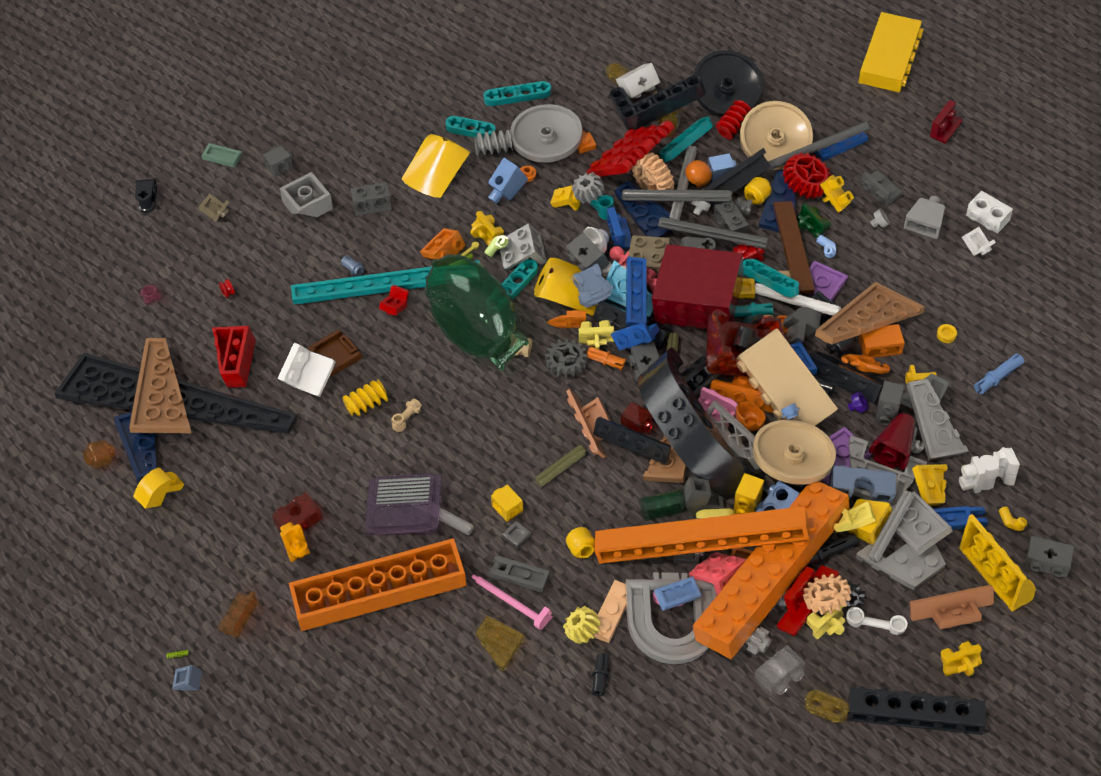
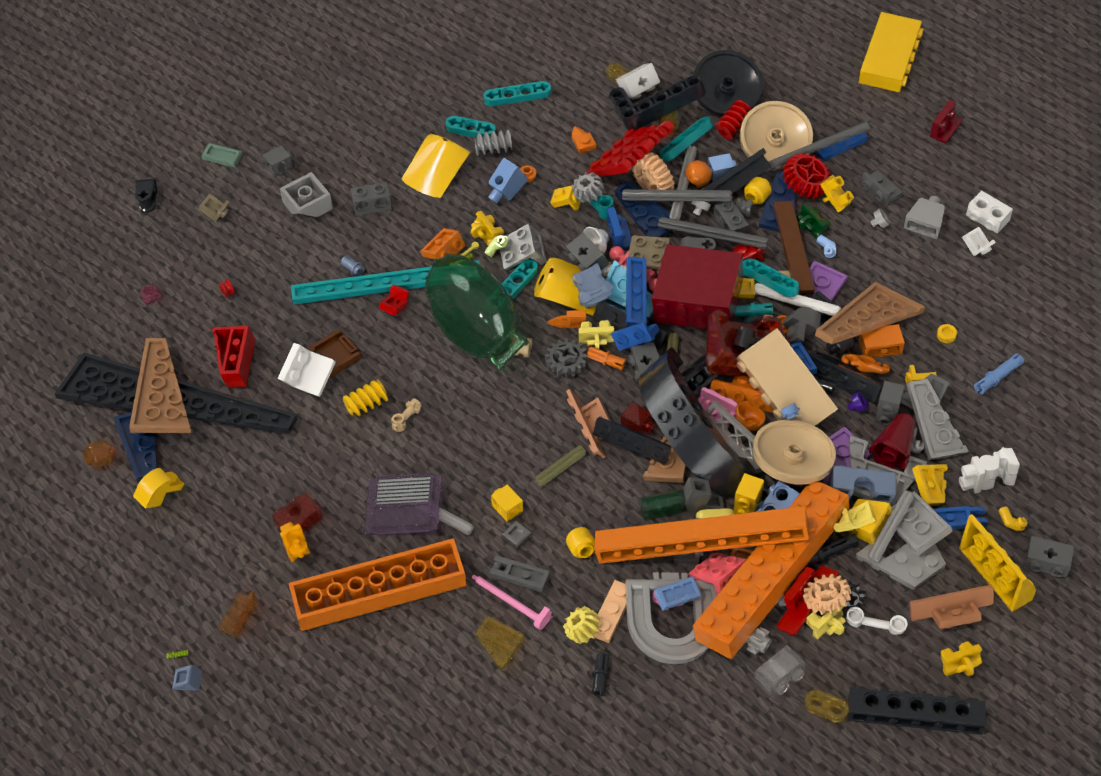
light grey dish [510,104,583,162] -> none

